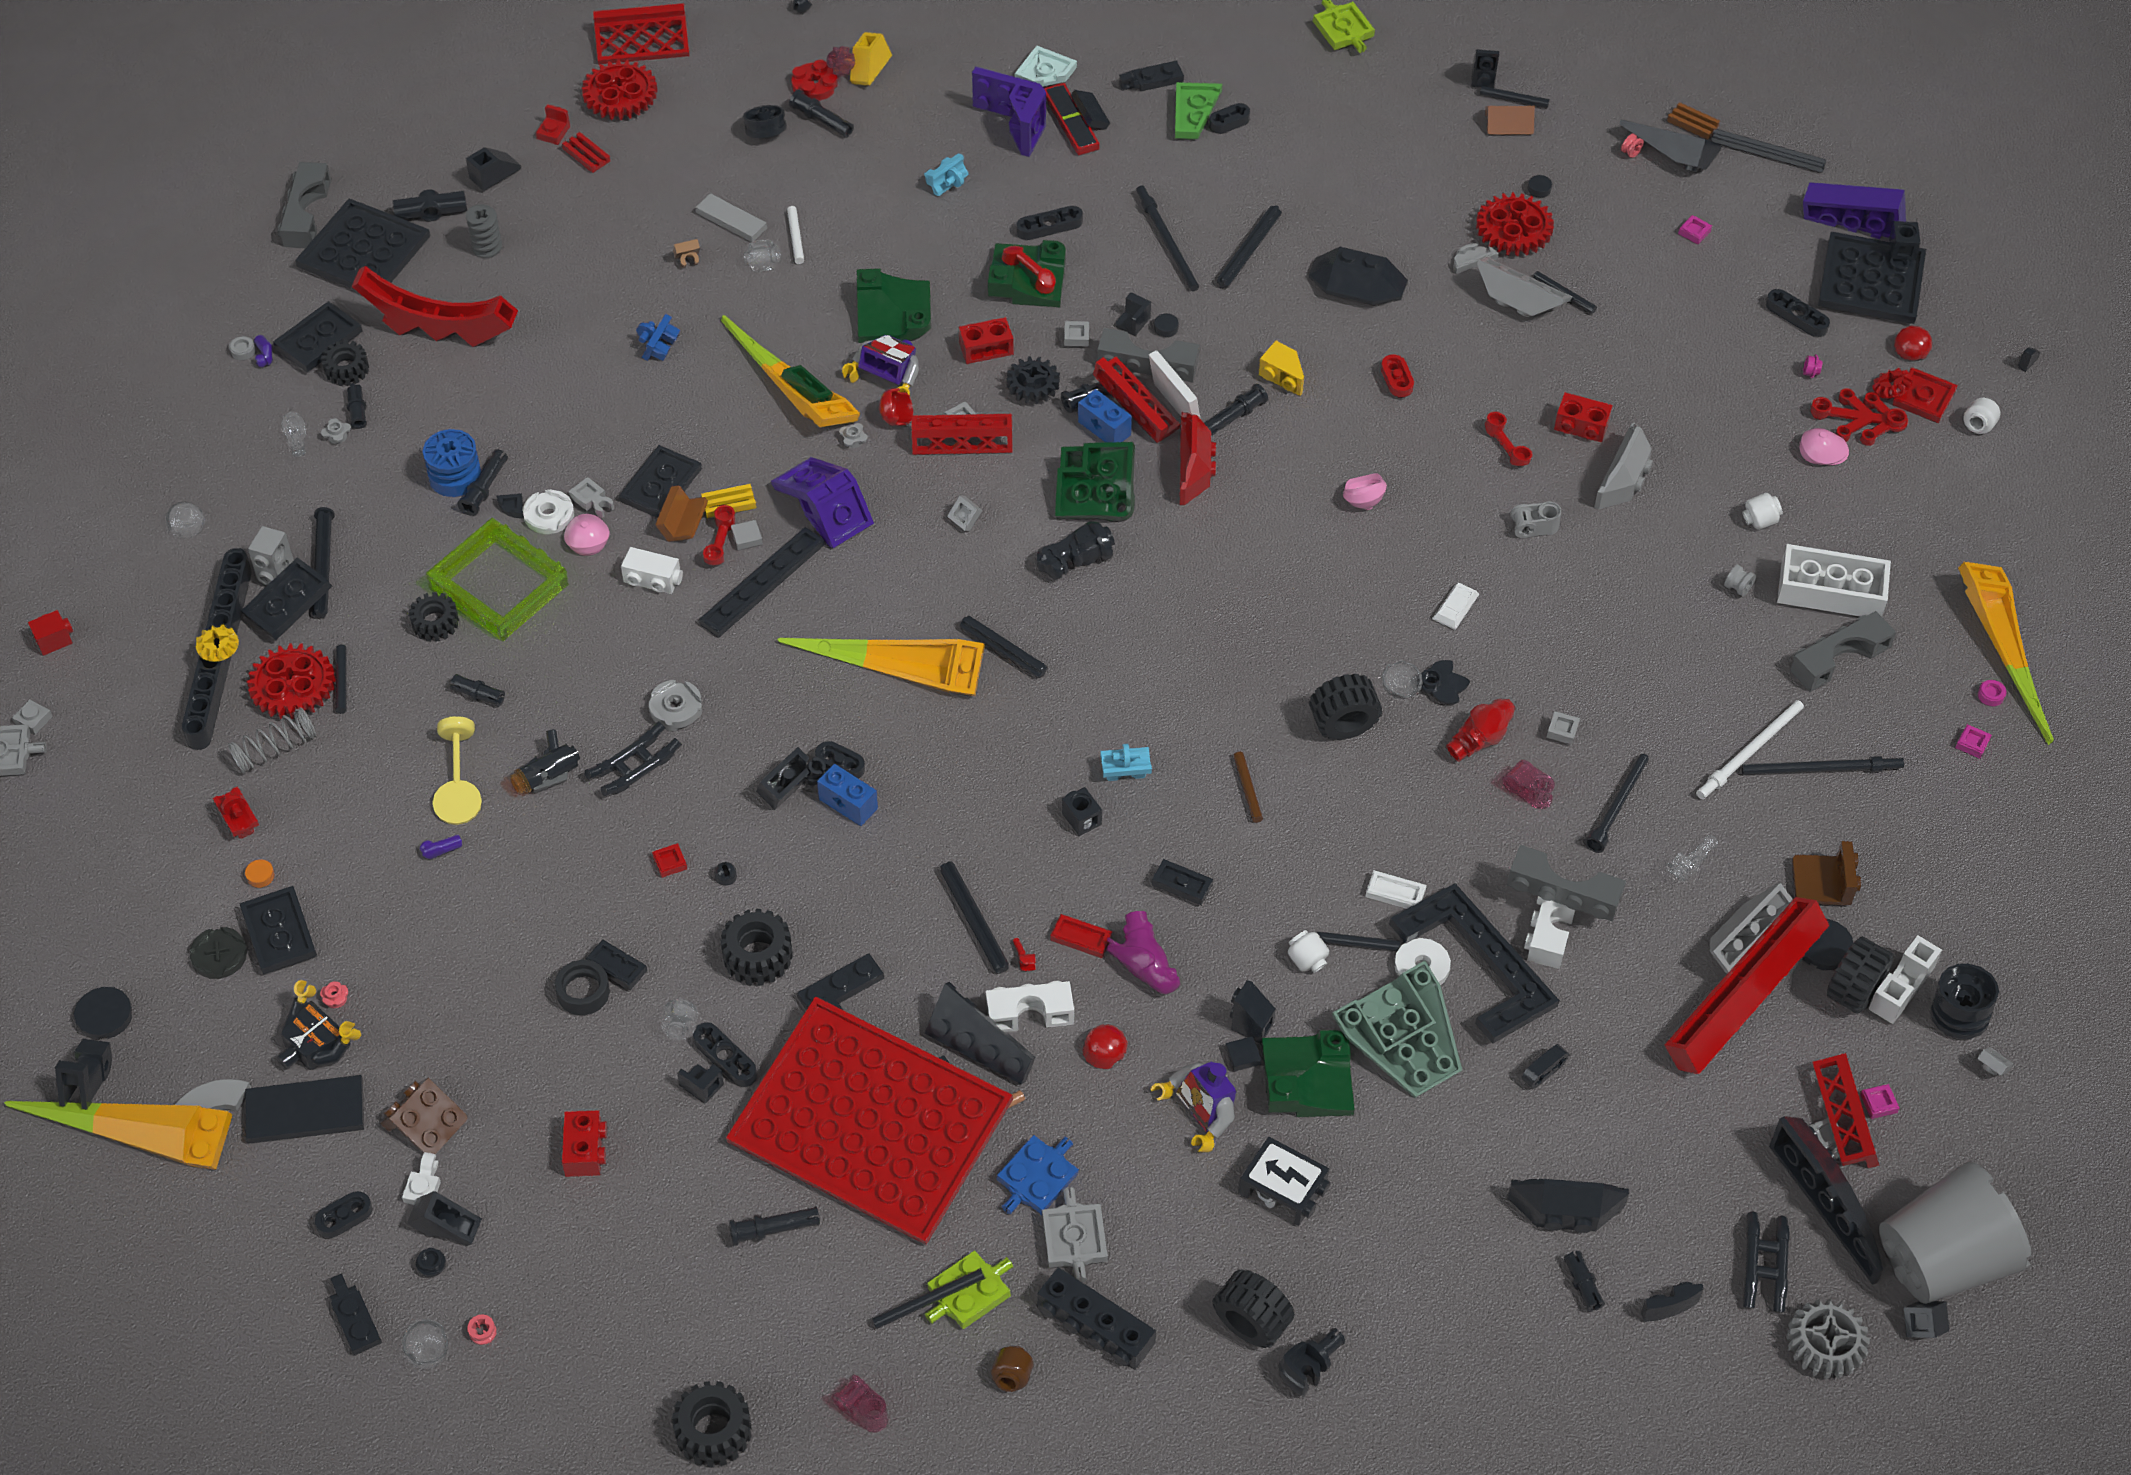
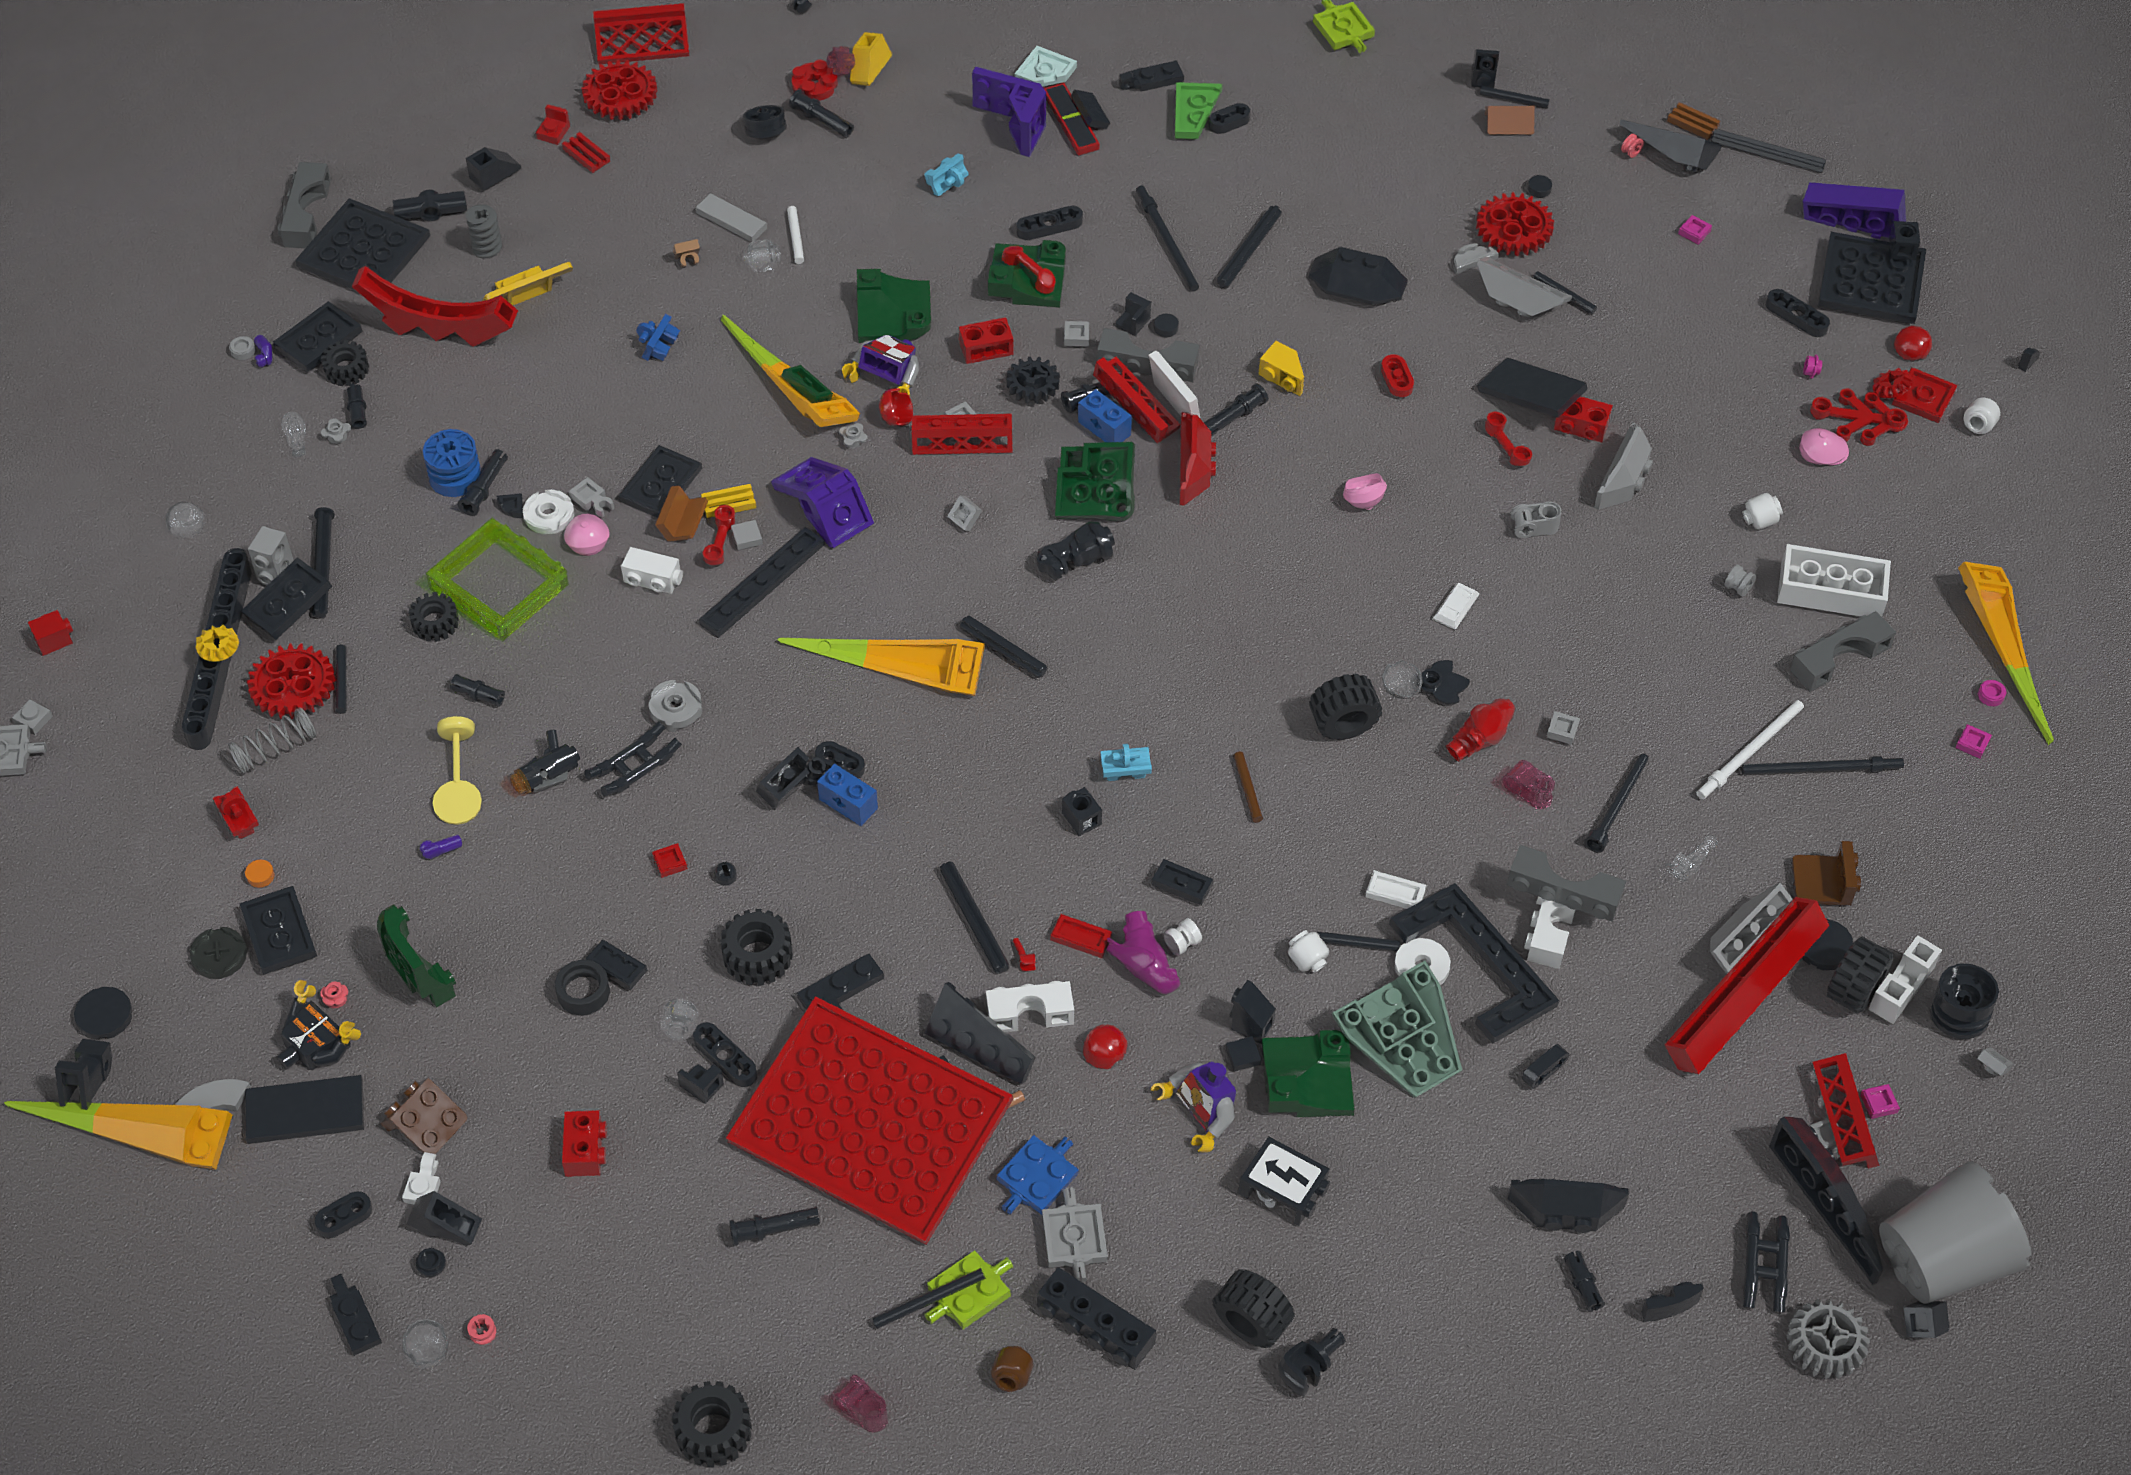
none -> dark green slope [377,904,456,1008]
none -> yellow plate [482,262,573,305]
none -> white wheel [1163,918,1202,956]
none -> black tile [1477,357,1588,418]

